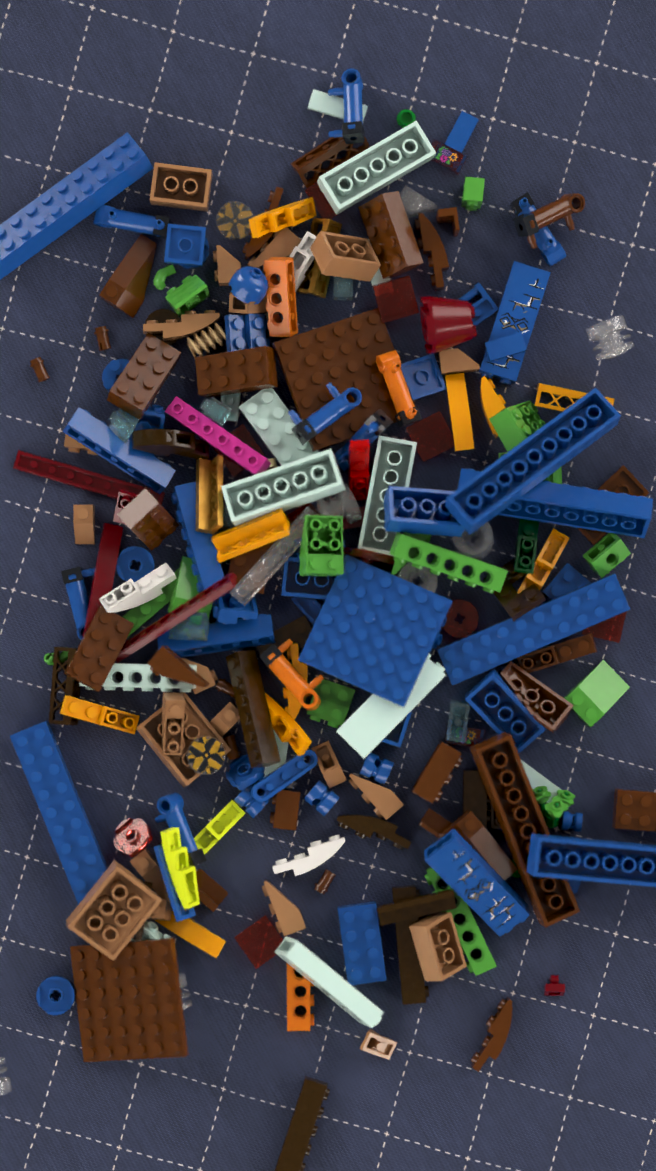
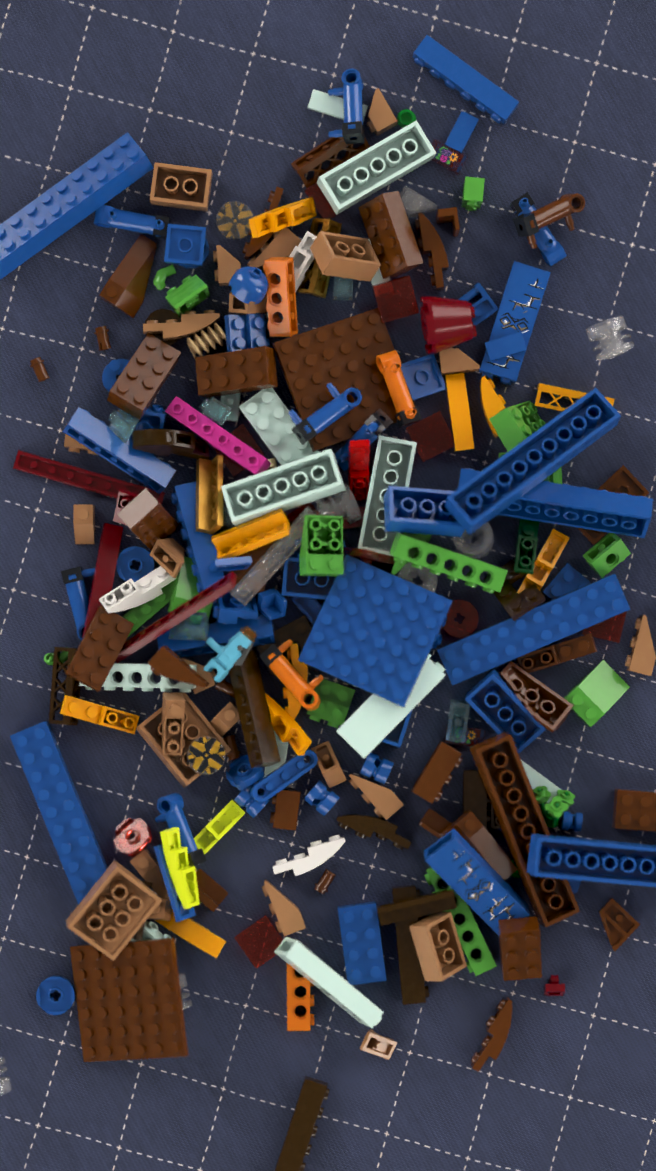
none -> medium nougat slope [150,538,185,578]
none -> medium azure piece [204,625,258,682]
none -> blue tile [209,556,252,573]
none -> blue panel [257,588,287,620]
none -> medium nougat slope [366,88,397,136]
none -> blue brick [413,35,519,124]
none -> reddish brown brick [498,916,542,981]
none -> reddish brown wing [598,898,640,951]
none -> medium nougat slope [625,614,656,676]

